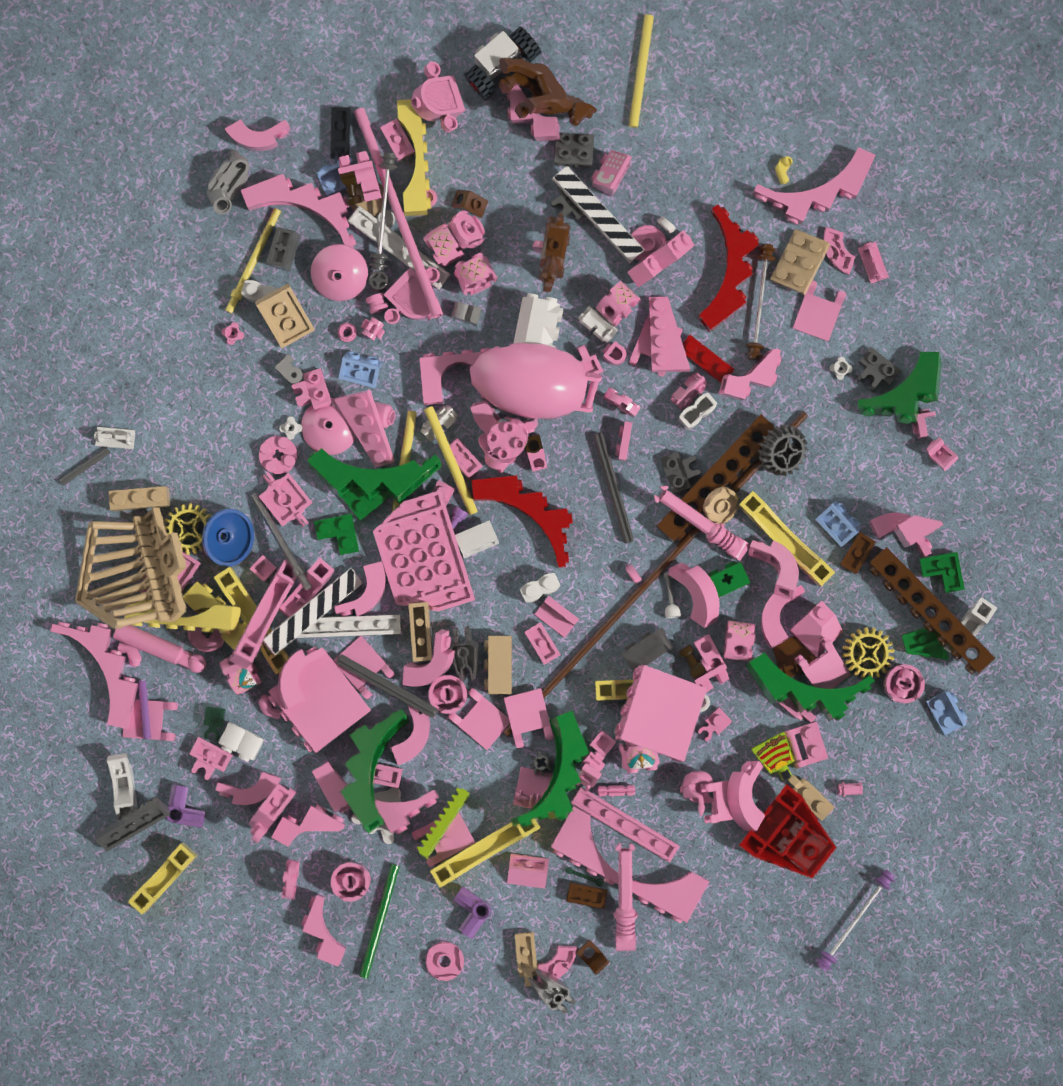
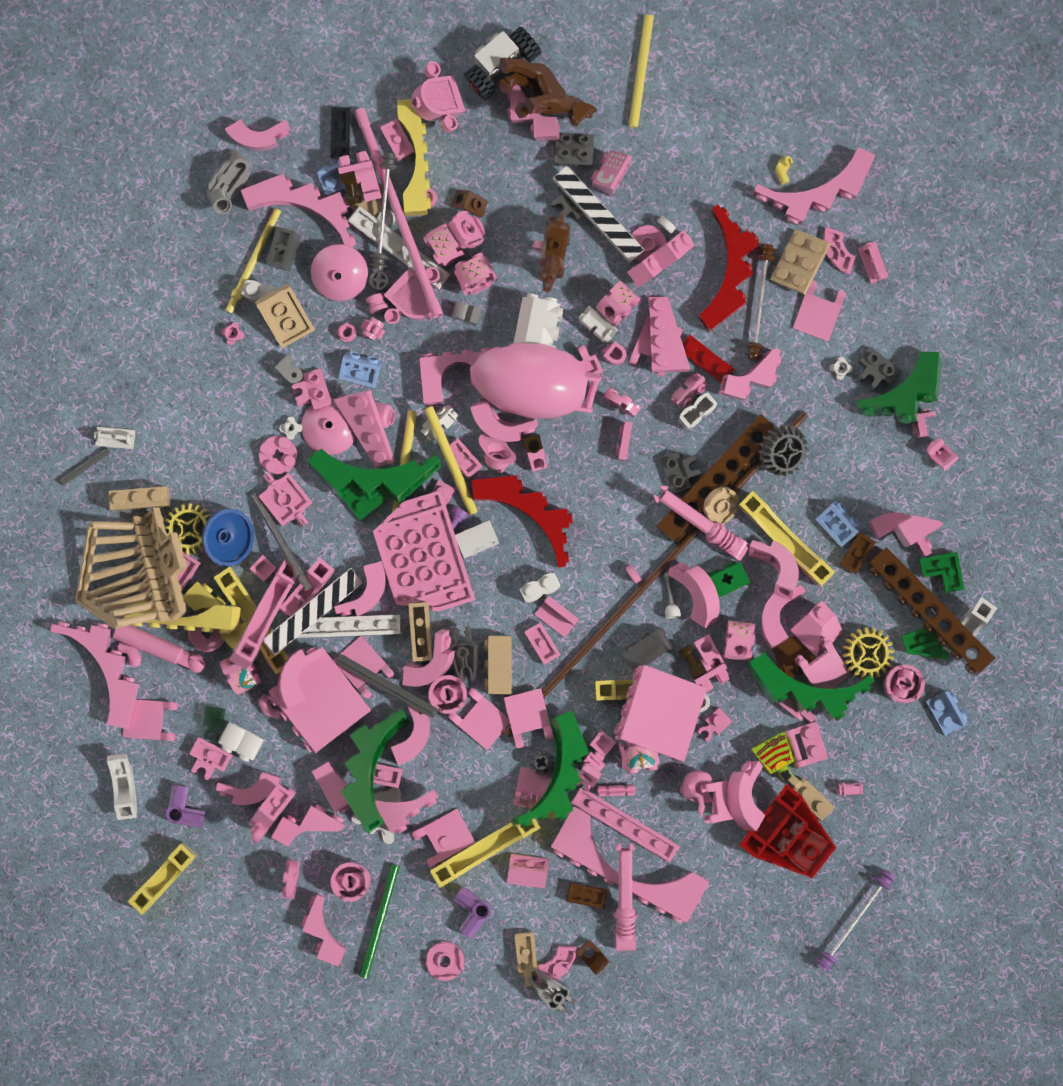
dark grey gear [95,796,170,851] -> none
medium lavender piece [138,681,151,739] -> none
green plate [314,514,360,555] -> none
lime gear [417,788,470,860] -> none
bright pink brick [487,417,528,460] -> none
clear green hinge [565,867,604,887] -> none
dark grey axle [593,433,634,544] -> none

